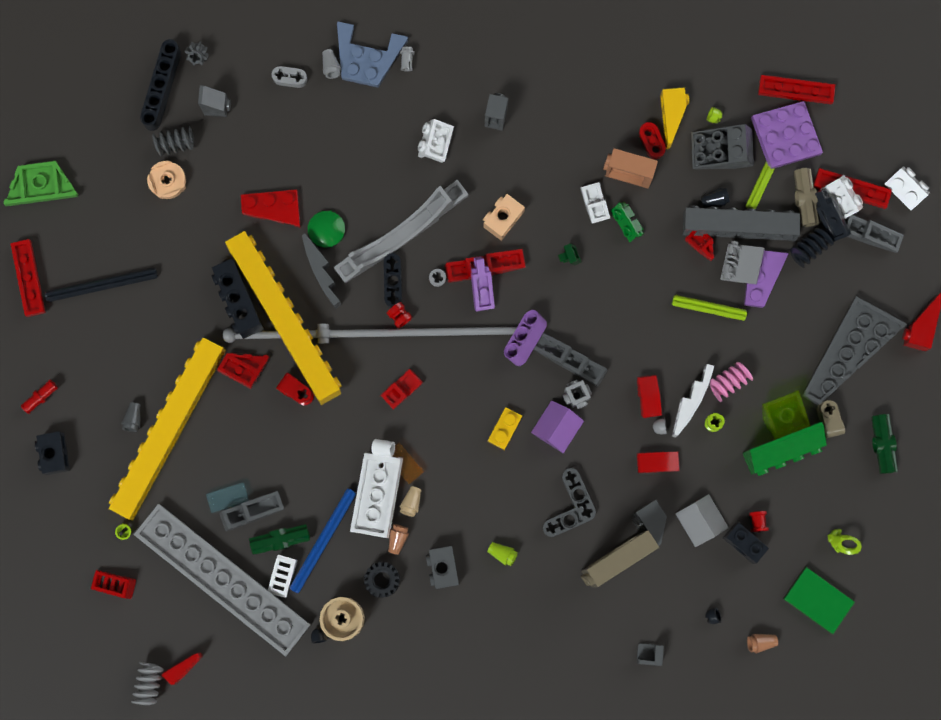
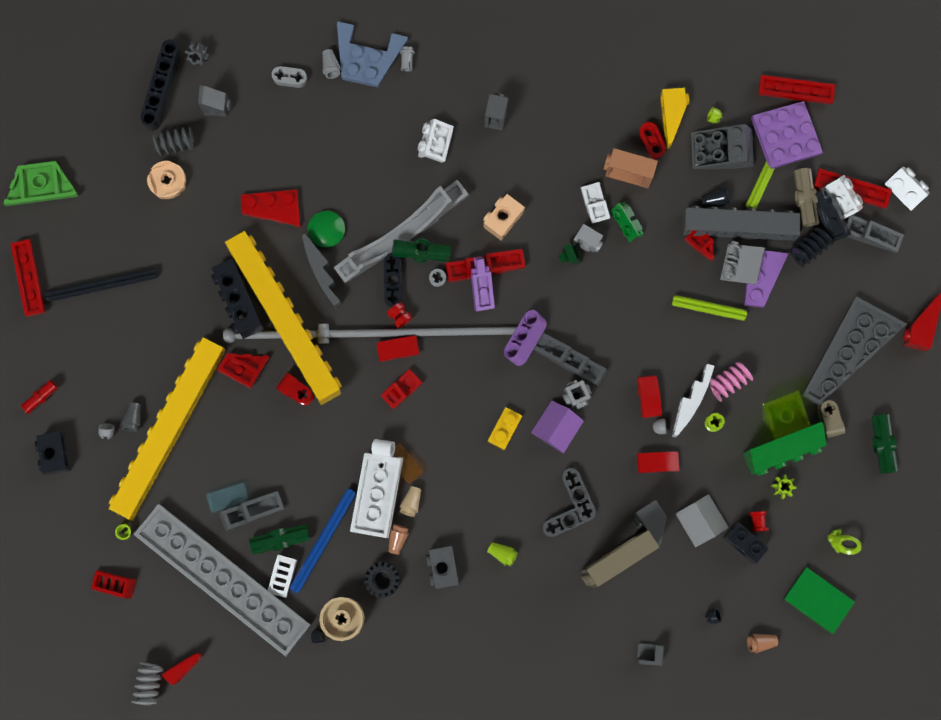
none -> light grey hinge [98,424,114,439]
none -> red slope [376,336,420,362]
none -> dark green piece [392,238,451,263]
none -> light grey brick [572,224,603,252]
none -> lime gear [771,475,797,499]

